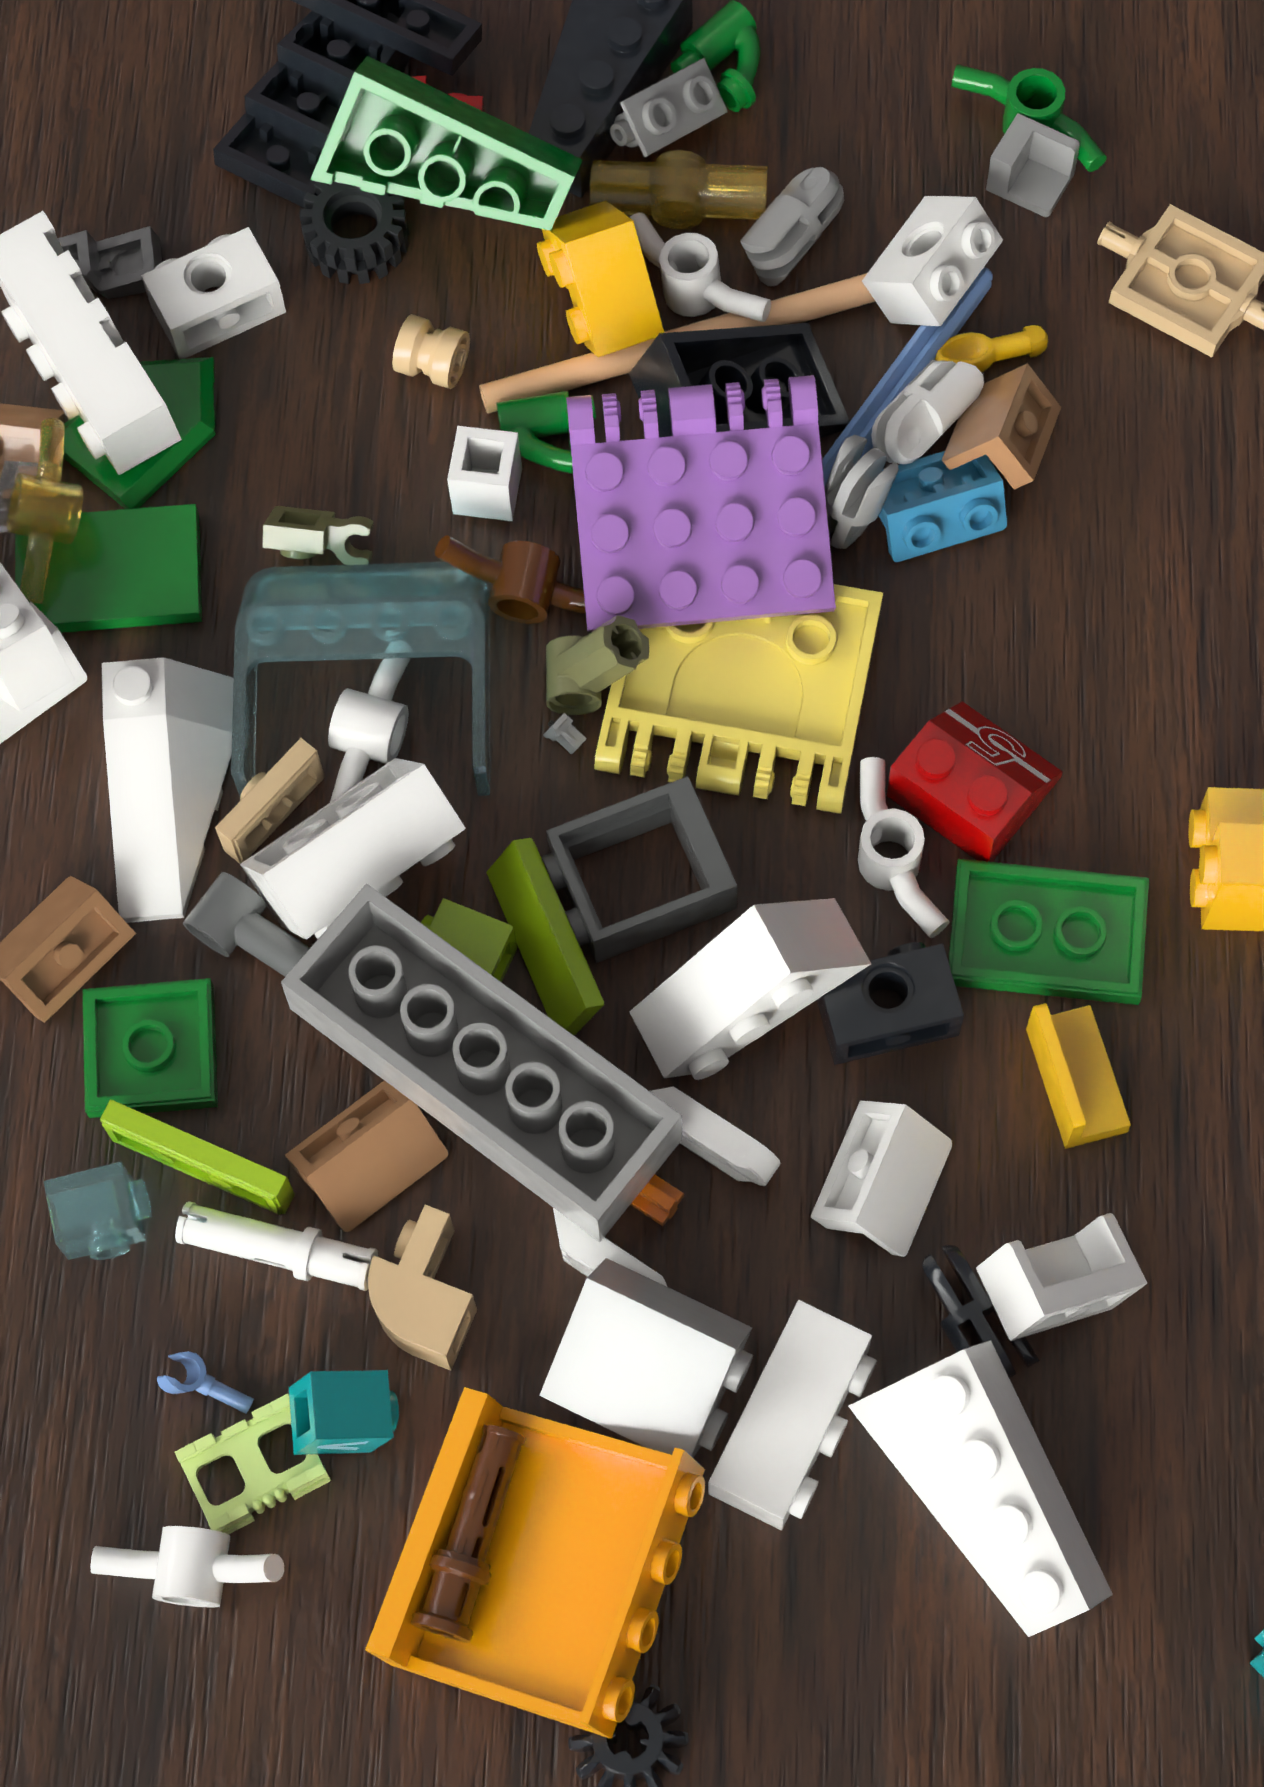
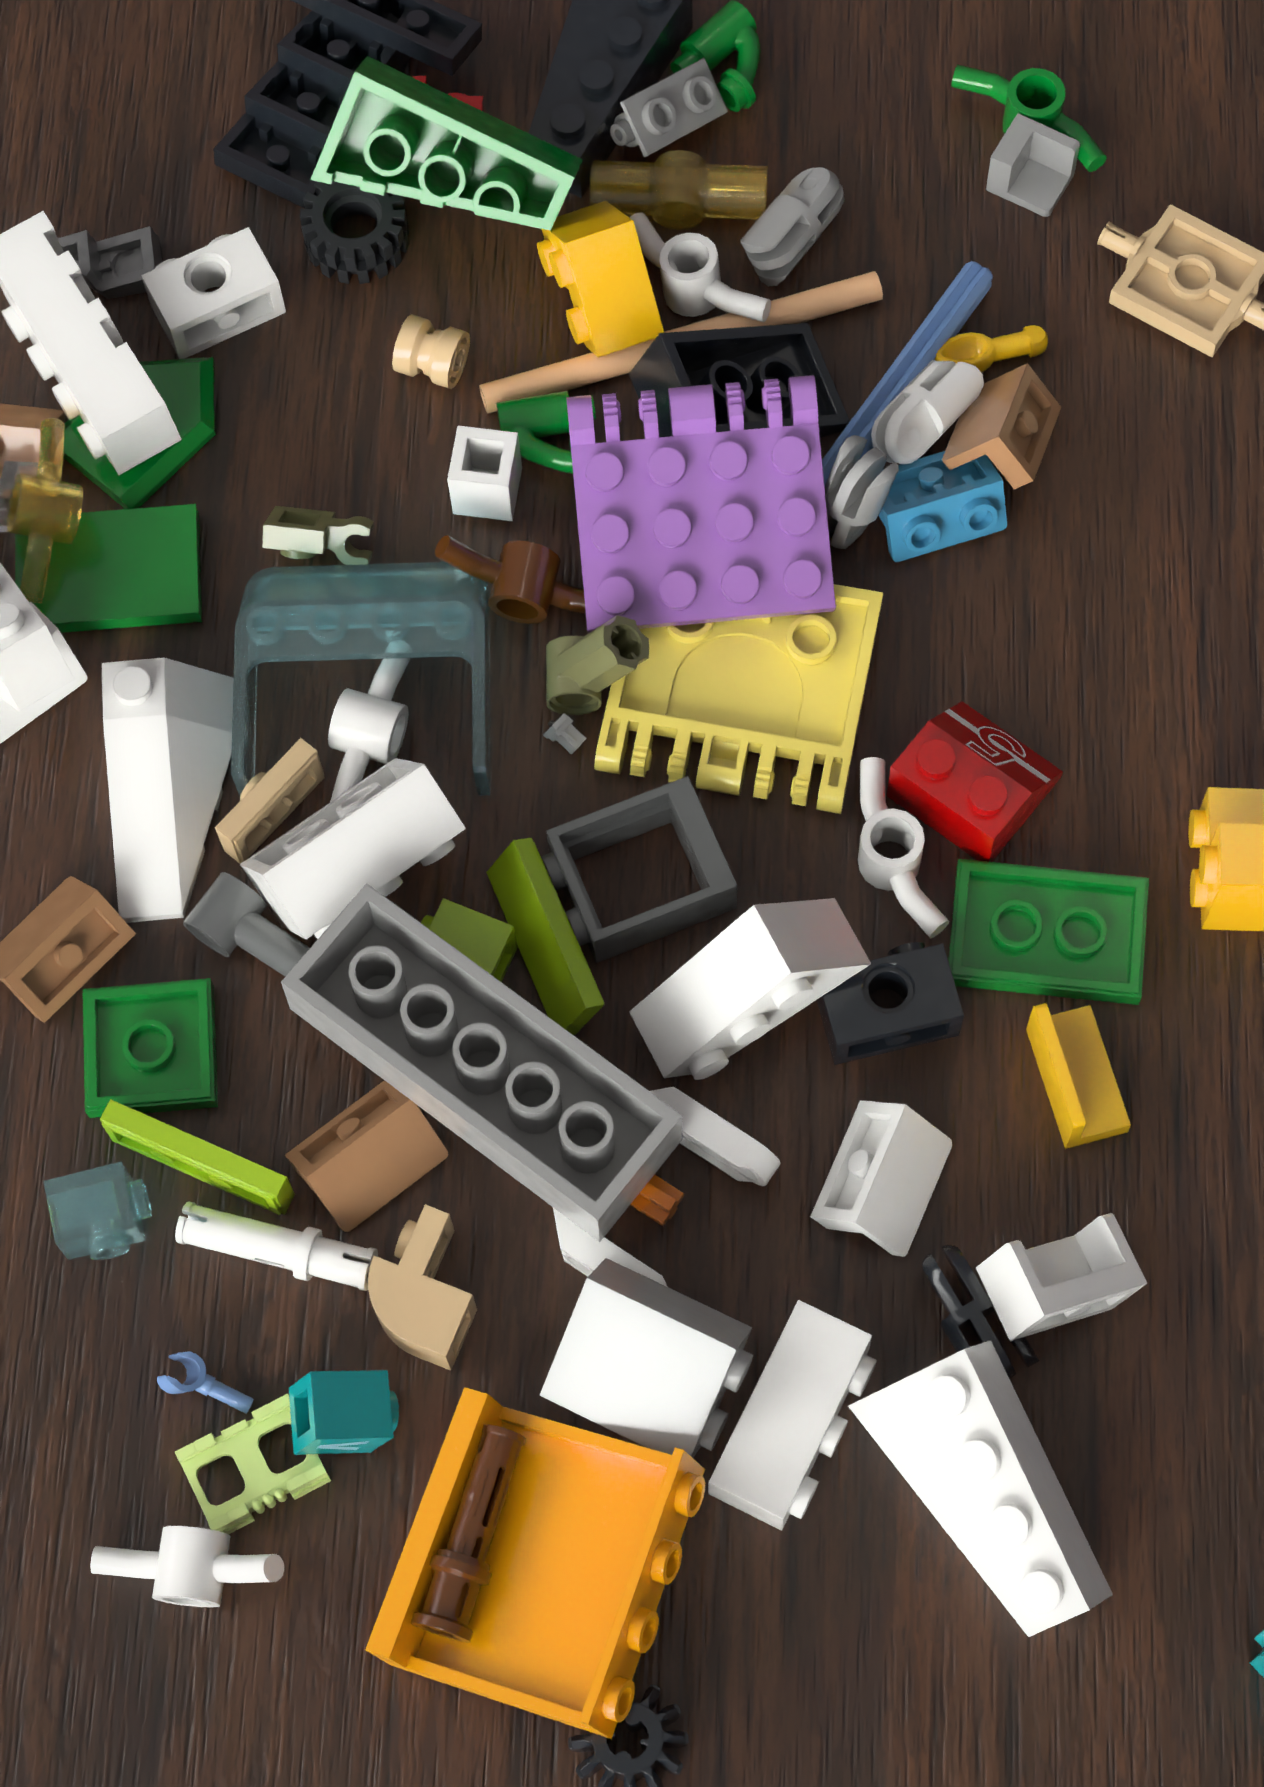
white brick [862,196,1003,326] -> none

